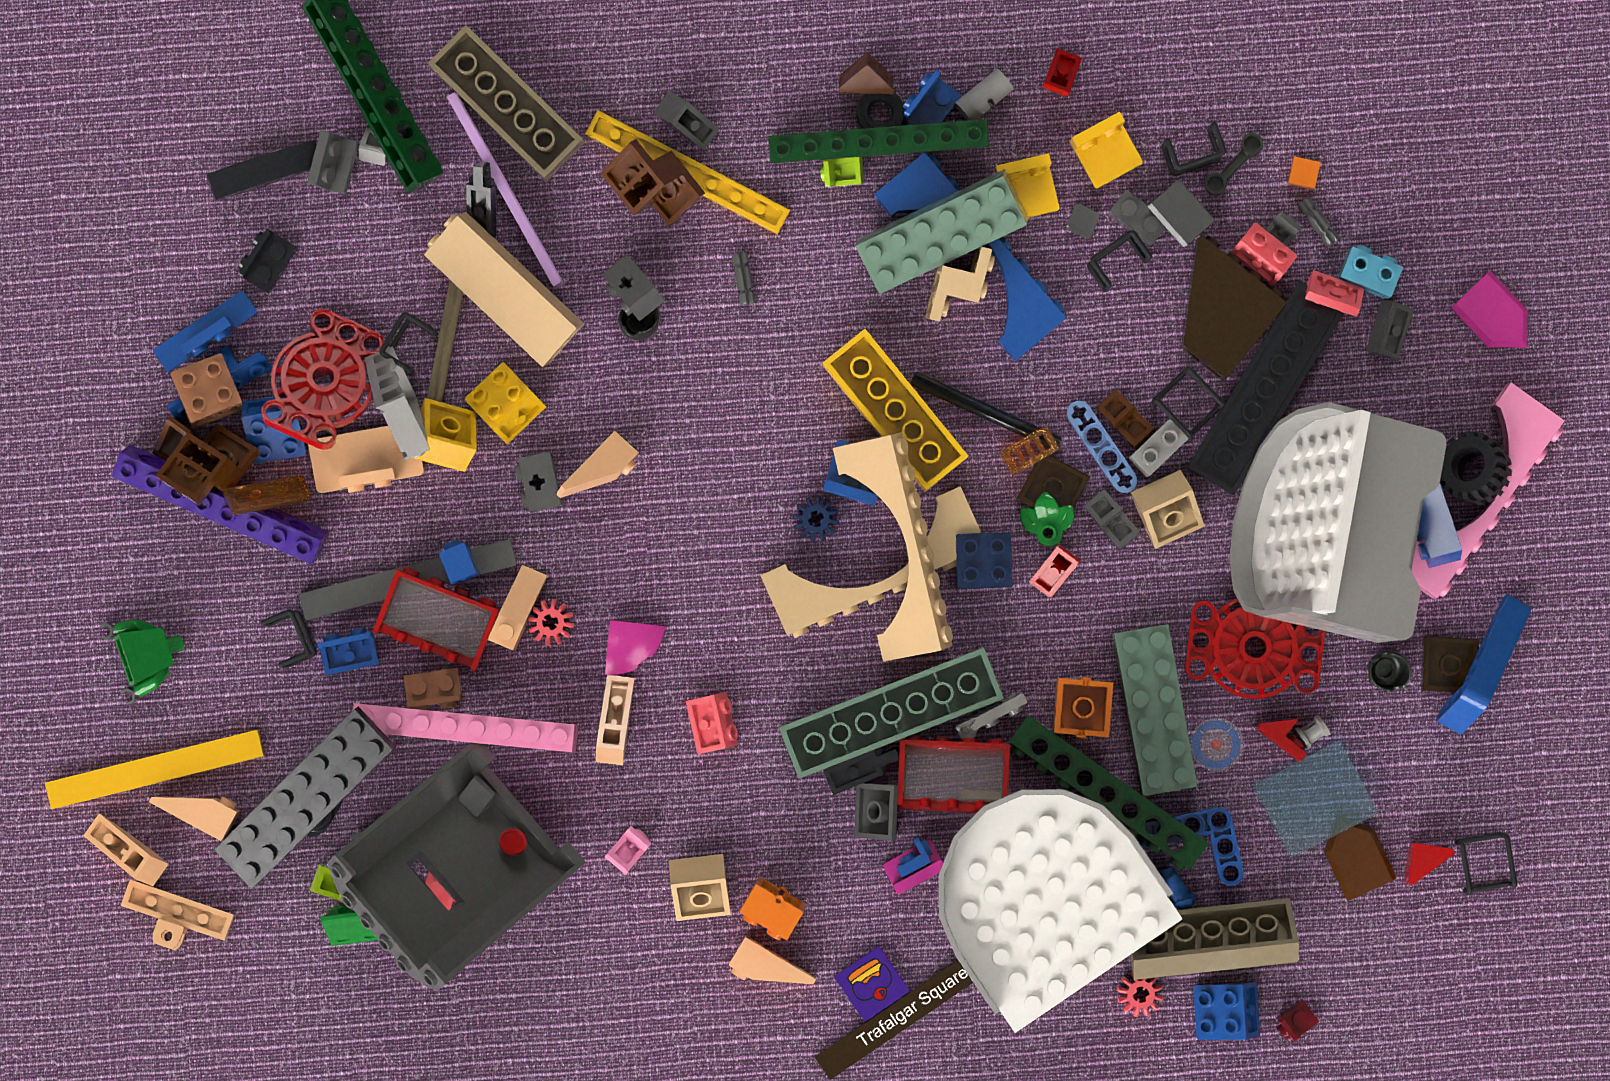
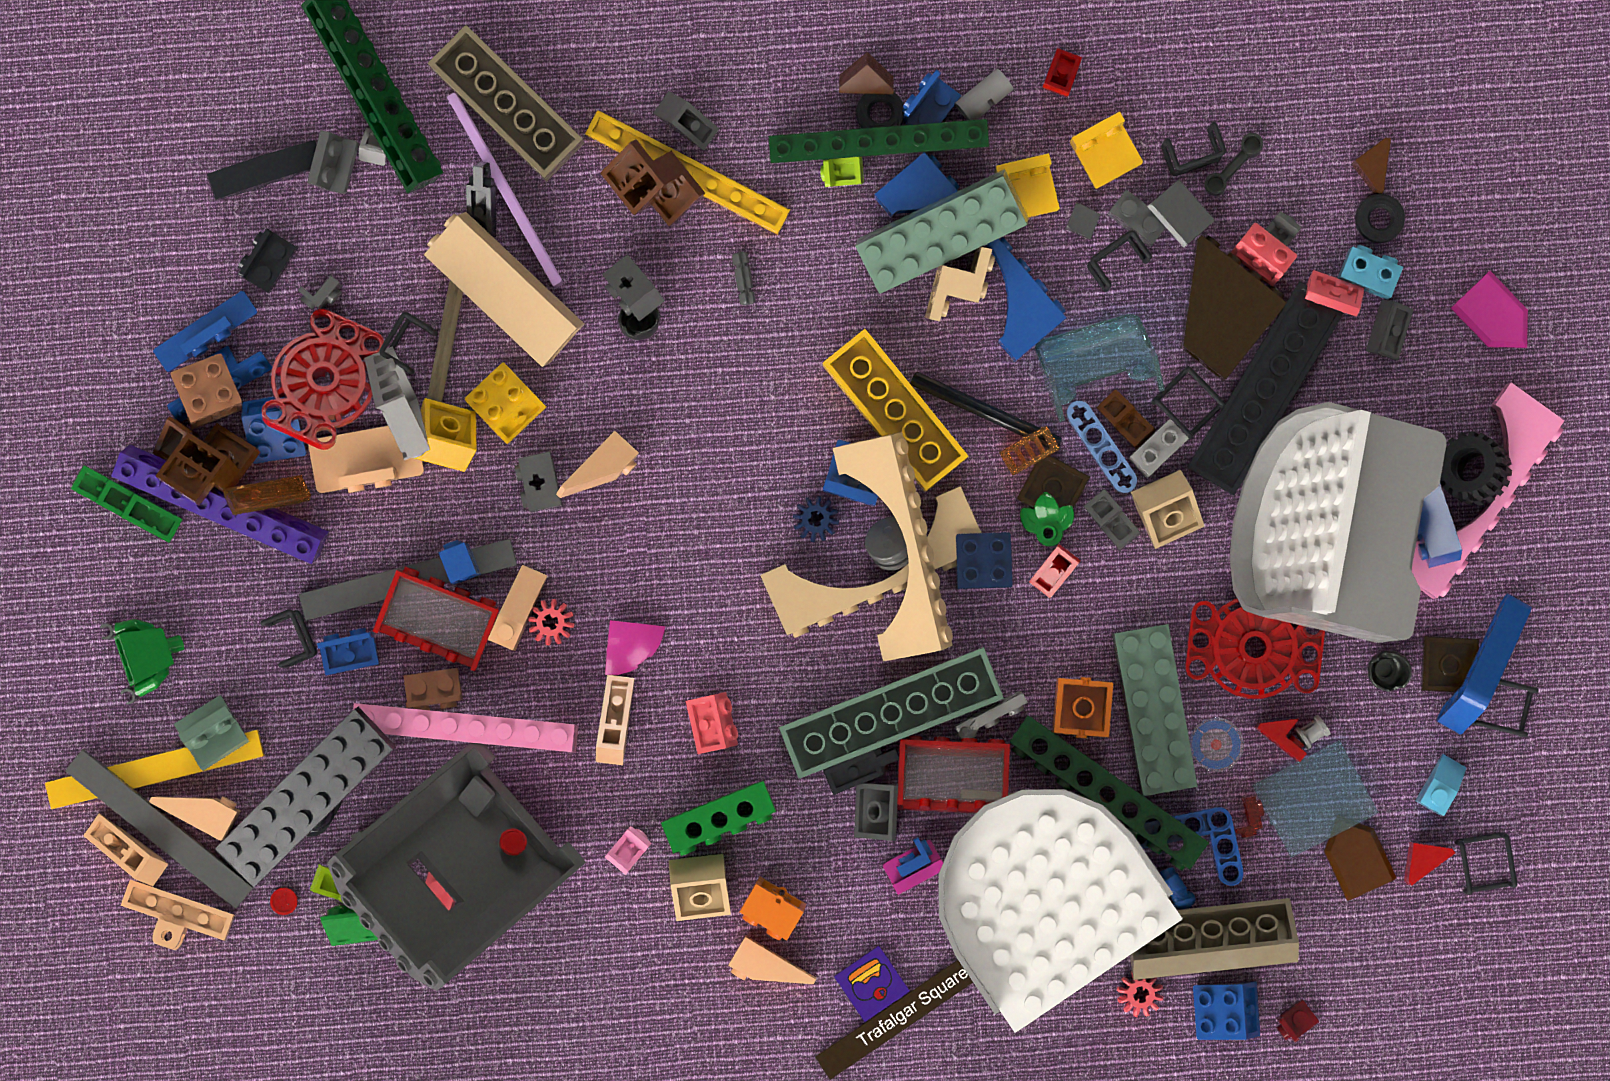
orange tile [1287,156,1321,190] -> none
dark grey axle [1298,197,1339,247] -> none
none -> dark grey tile [65,749,253,909]
none -> green slope [70,464,183,543]
none -> sand green bracket [174,695,250,771]
none -> red piece [270,887,298,915]
none -> dark grey bracket [298,276,343,310]
none -> green brick [661,780,776,856]
none -> dark grey head [865,516,909,570]
none -> clear light blue windscreen [1035,314,1165,422]
none -> clear red bracket [1234,795,1264,838]
none -> reddish brown slope [1351,137,1391,194]
none -> black tyre [1355,194,1405,243]
none -> medium azure slope [1415,754,1467,816]
none -> black piece [1471,679,1539,737]

